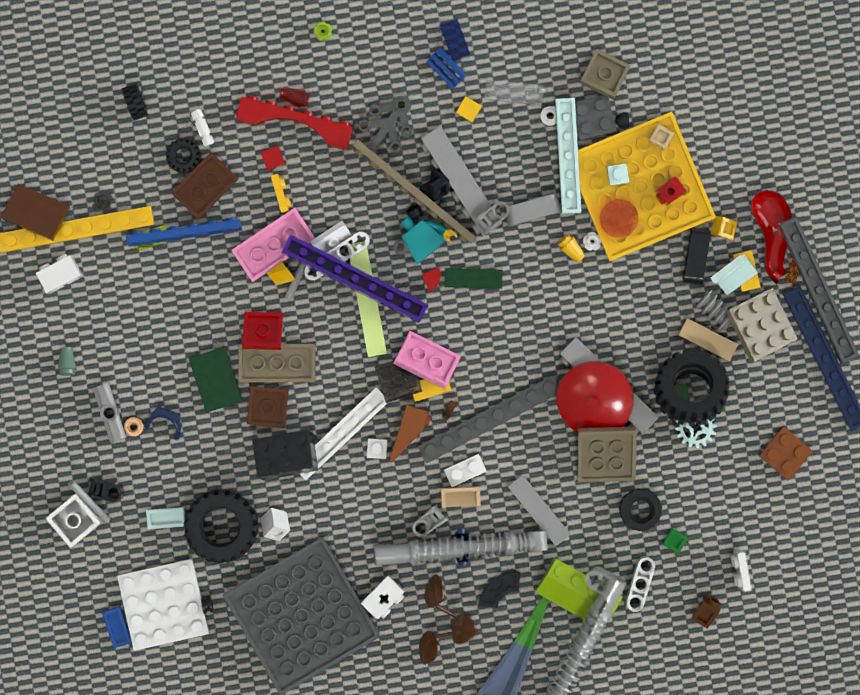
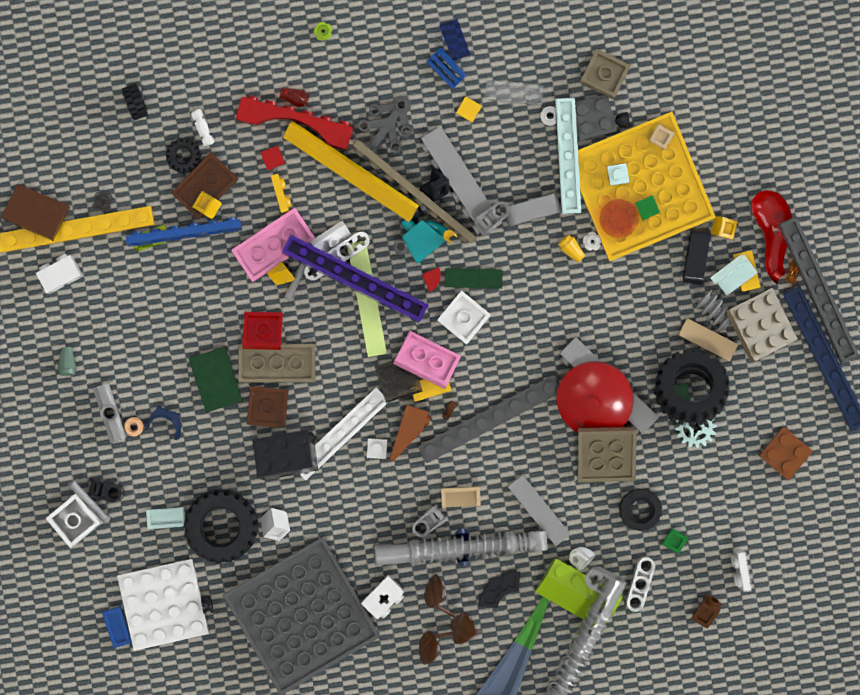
white plate [444,454,486,487] -> none
red brick [655,176,687,207] -> none
none -> yellow slope [192,191,222,219]
none -> yellow tile [283,121,419,222]
none -> white plate [437,291,491,344]
none -> white piece [569,547,596,571]
none -> green tile [635,195,660,221]

